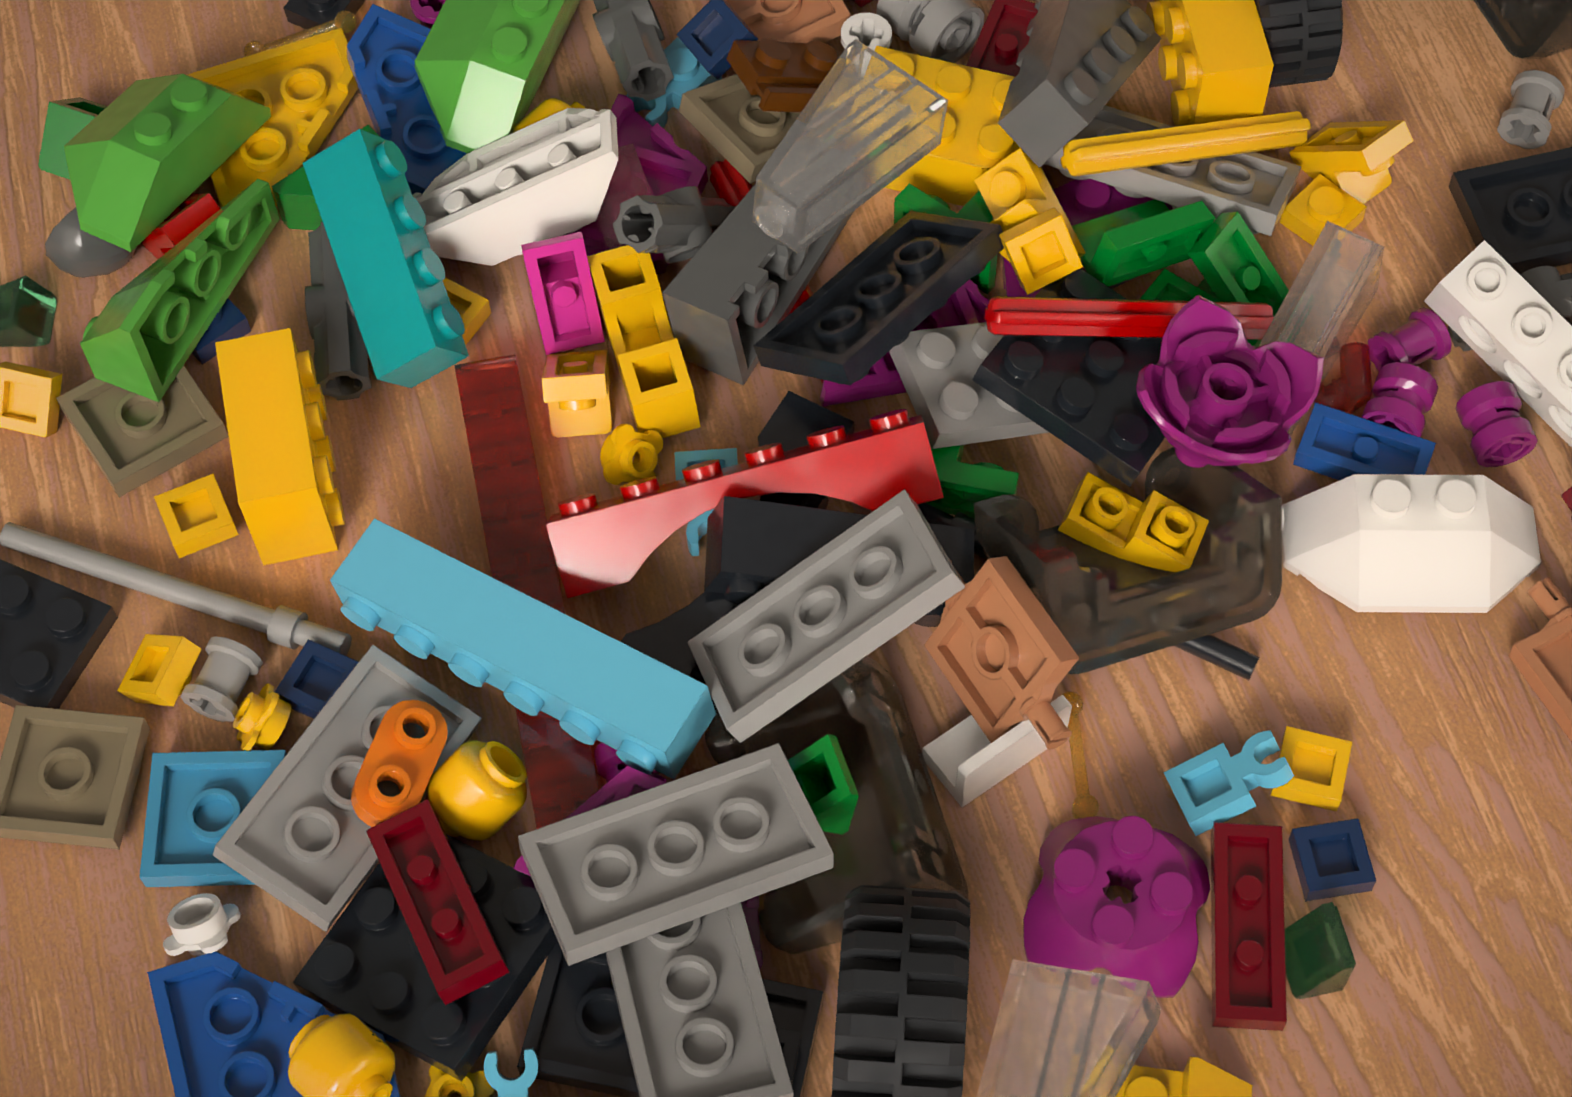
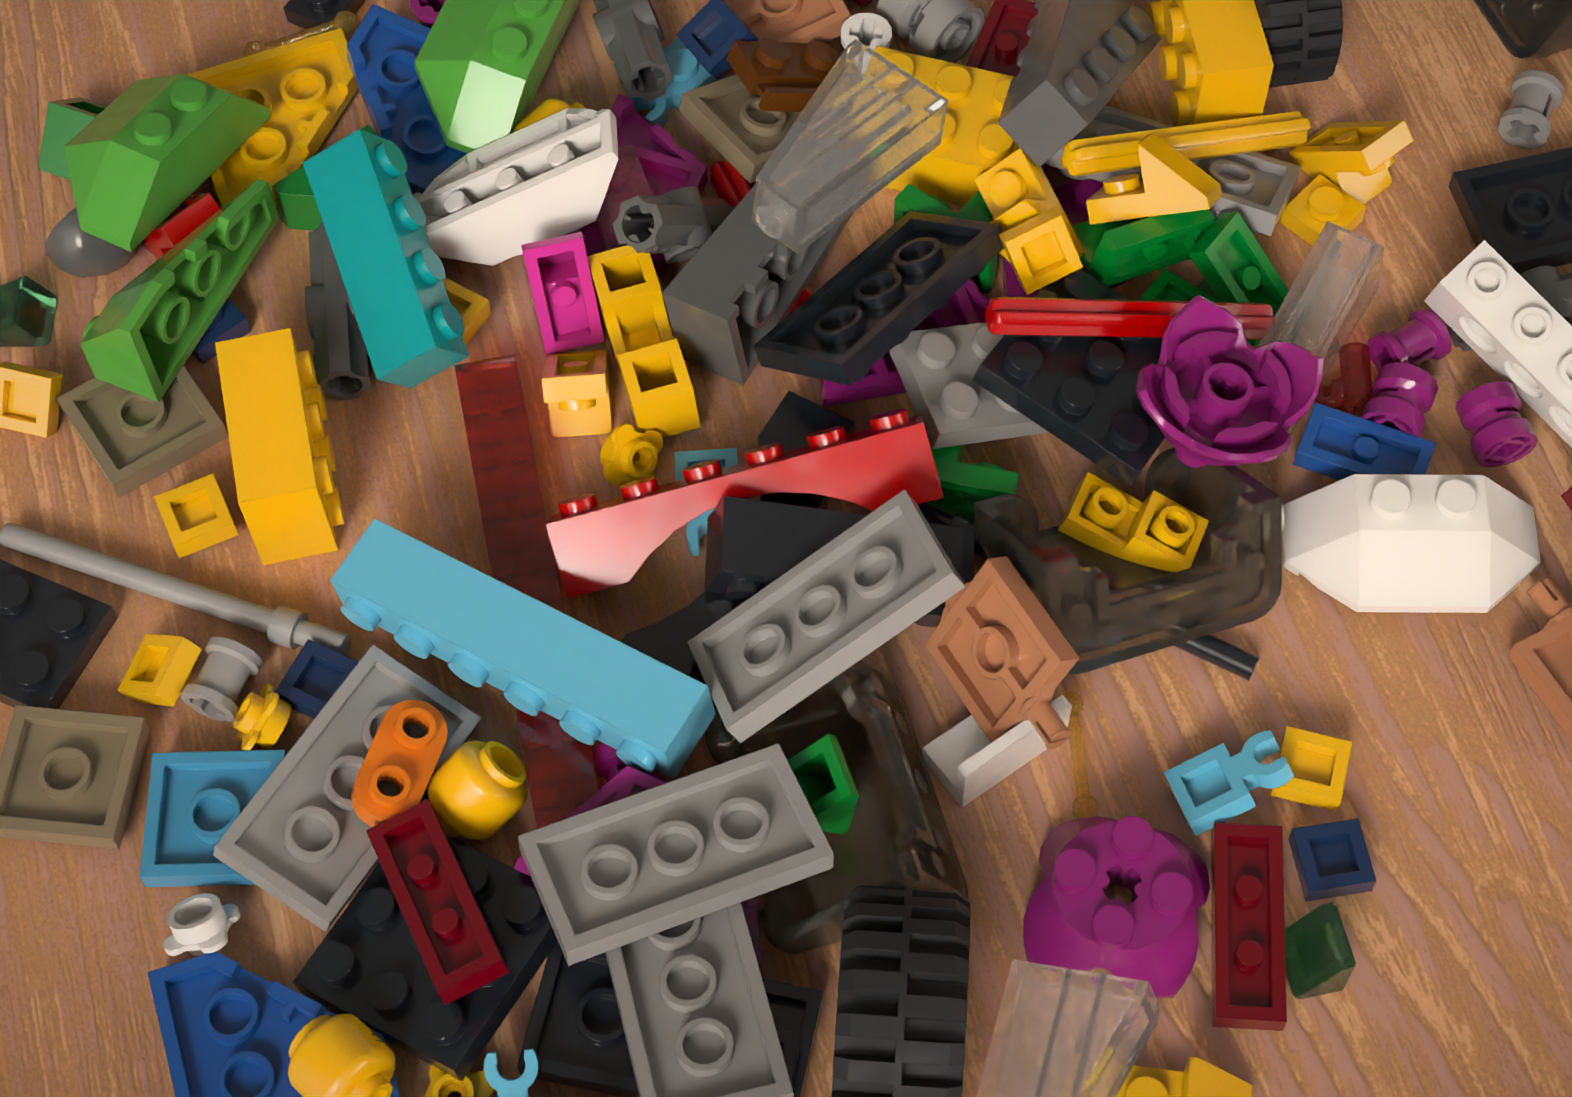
none -> yellow slope [1086,133,1222,224]

